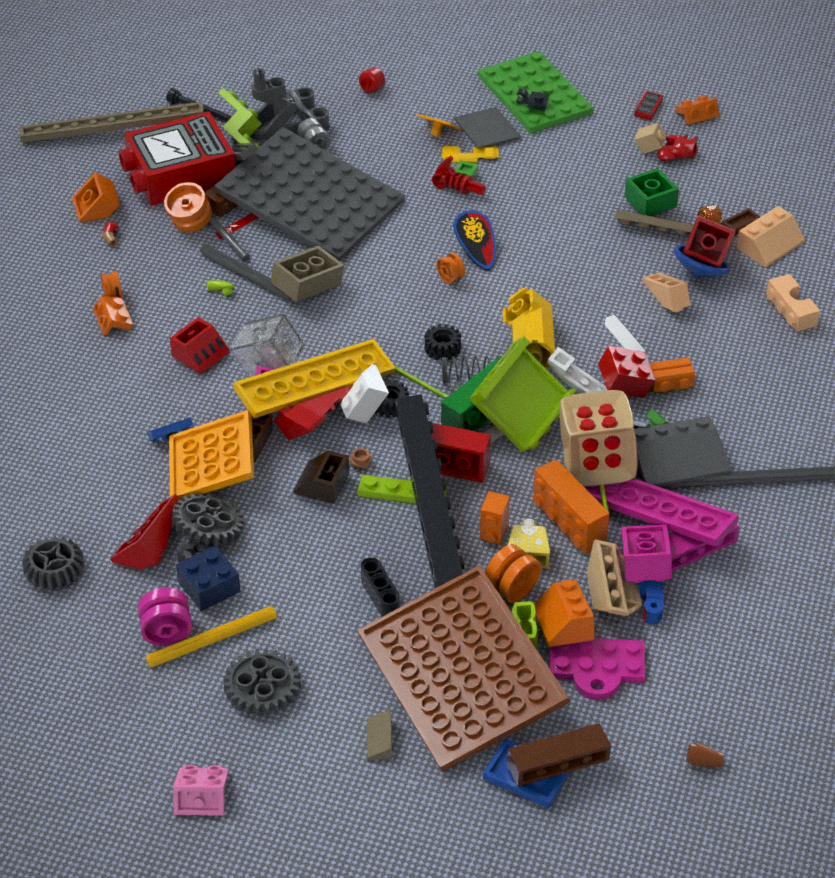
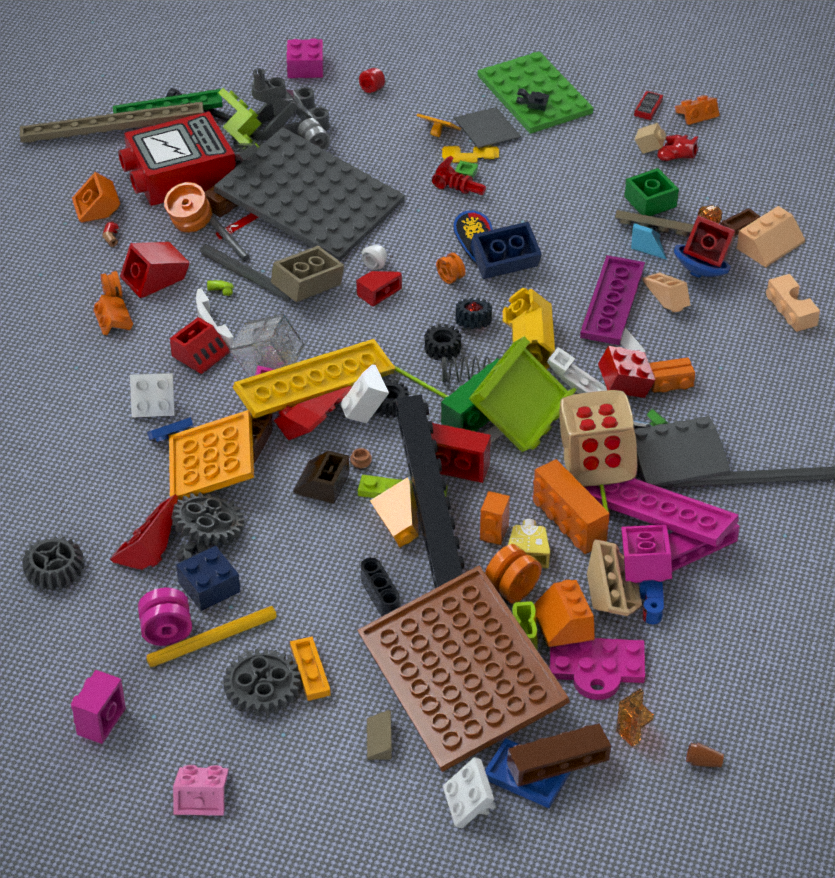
none -> dark pink brick [71,670,126,744]
none -> green plate [113,89,223,114]
none -> red slope [120,242,190,298]
none -> white plate [130,373,175,417]
none -> white slope [196,288,235,353]
none -> dark pink brick [287,39,323,78]
none -> light orange plate [290,636,331,701]
none -> red slope [356,271,402,307]
none -> white cone [362,245,387,270]
none -> slope [370,477,419,548]
none -> white plate [443,757,496,828]
none -> black wheel [455,298,492,329]
none -> dark blue brick [470,221,542,279]
none -> magenta plate [580,255,645,345]
none -> clear orange panel [616,688,654,747]
none -> medium azure slope [631,224,667,260]

